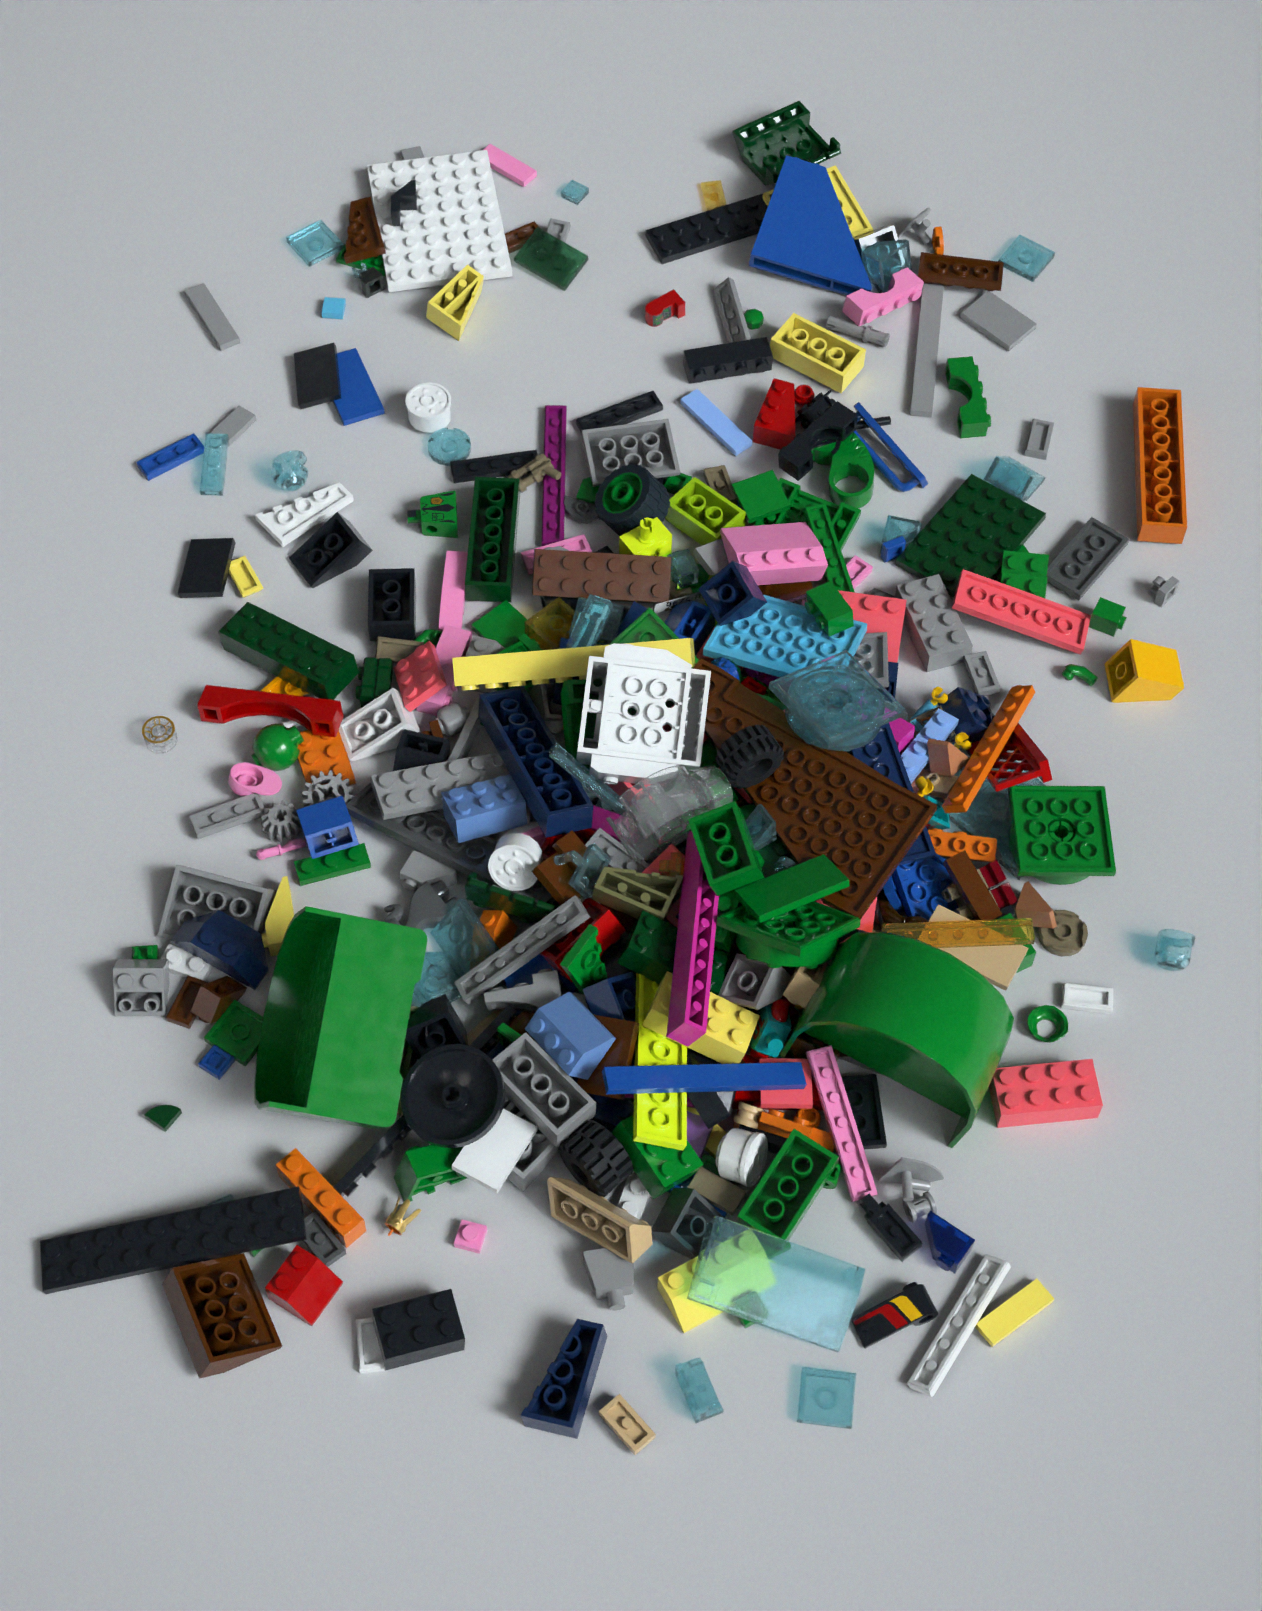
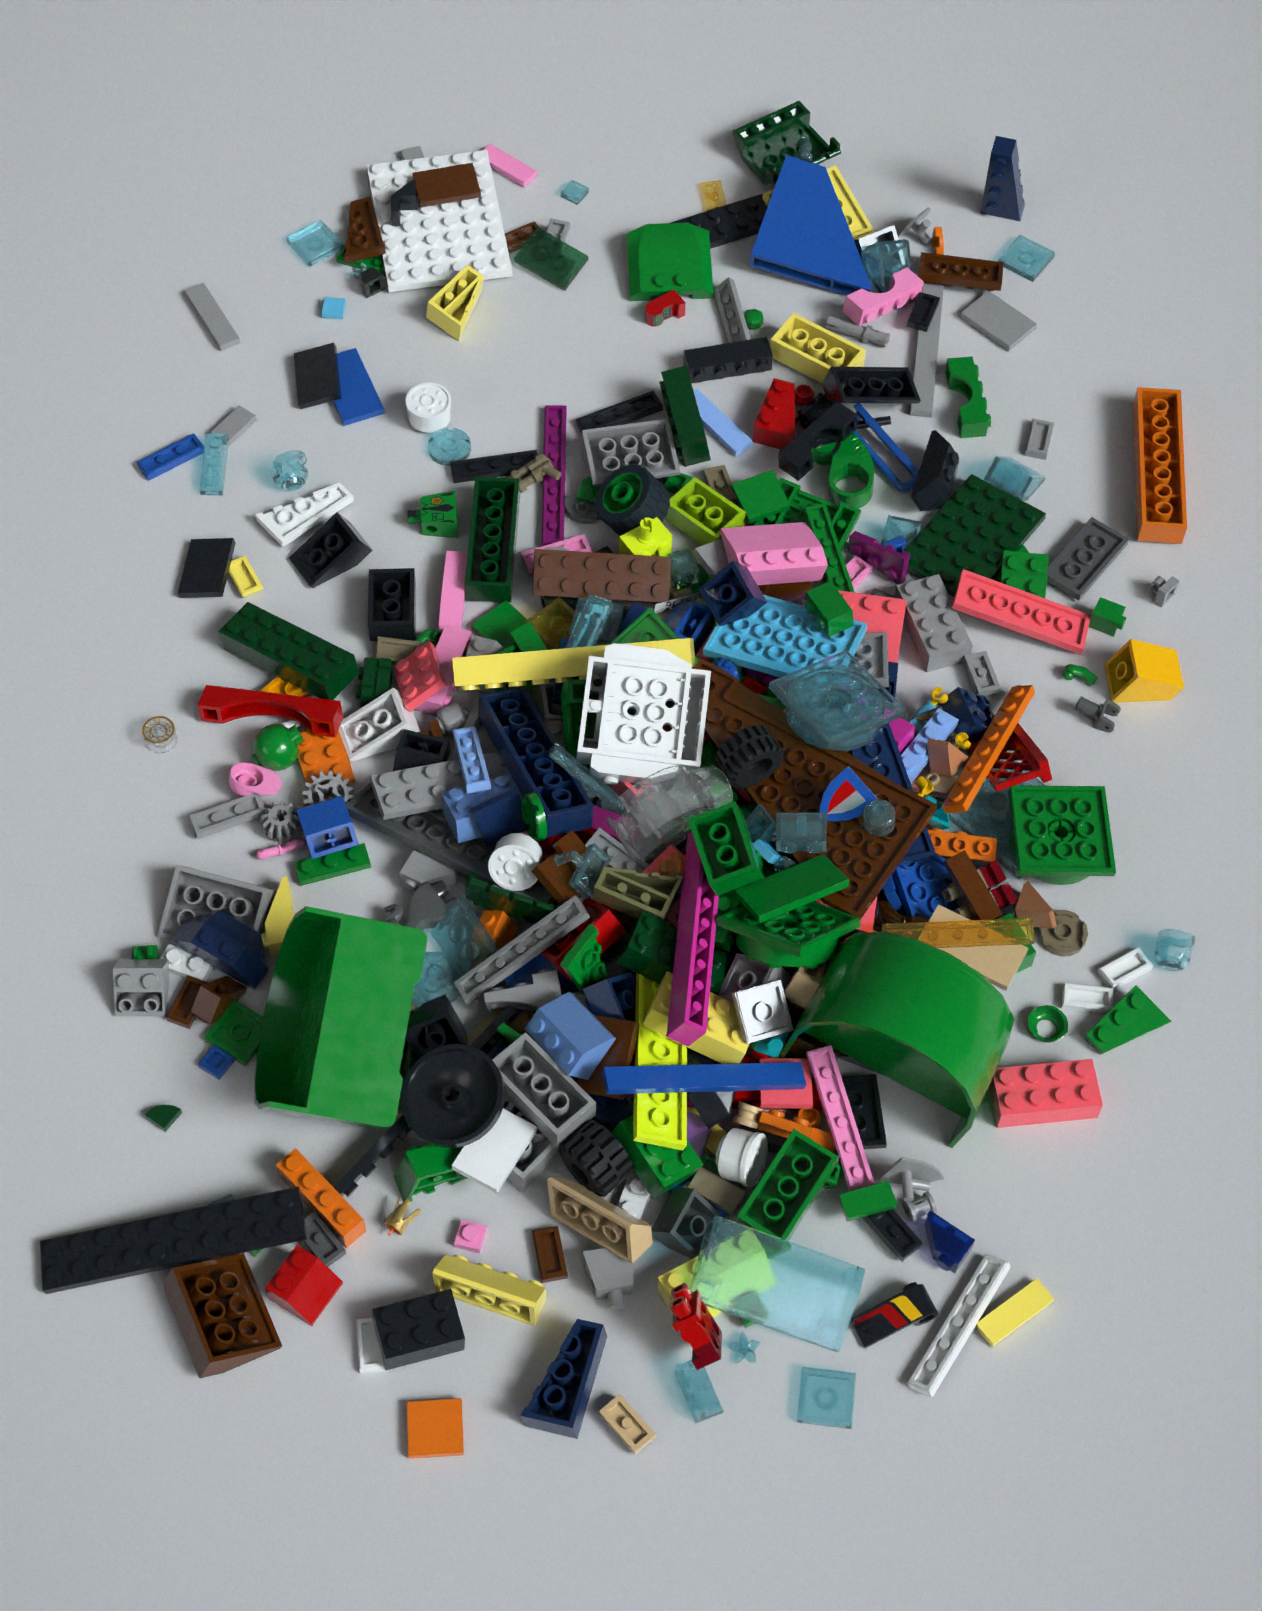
none -> orange tile [407,1398,464,1459]
none -> reddish brown tile [412,163,481,207]
none -> light yellow slope [432,1254,547,1326]
none -> light blue tile [452,726,491,793]
none -> dark blue tile [471,787,530,848]
none -> green tile [510,621,547,652]
none -> green tile [521,792,547,842]
none -> reddish brown tile [532,1226,568,1283]
none -> green wedge [626,223,713,301]
none -> dark green brick [659,365,711,467]
none -> red hips [670,1283,722,1370]
none -> clear light blue plant [728,1332,760,1364]
none -> tile [731,980,794,1044]
none -> medium azure tile [753,839,783,866]
none -> clear light blue brick [776,813,827,853]
none -> clear light blue arm [798,137,813,161]
none -> shield [819,766,880,822]
none -> black slope [822,367,921,403]
none -> green tile [838,1181,898,1221]
none -> magenta wing [848,531,910,585]
none -> clear light blue head [863,799,896,837]
none -> black tile [907,292,940,332]
none -> black wedge [911,430,959,511]
none -> dark blue wedge [980,136,1025,221]
none -> dark grey piece [1075,696,1121,732]
none -> green wing [1083,985,1172,1055]
none -> white tile [1097,947,1153,990]

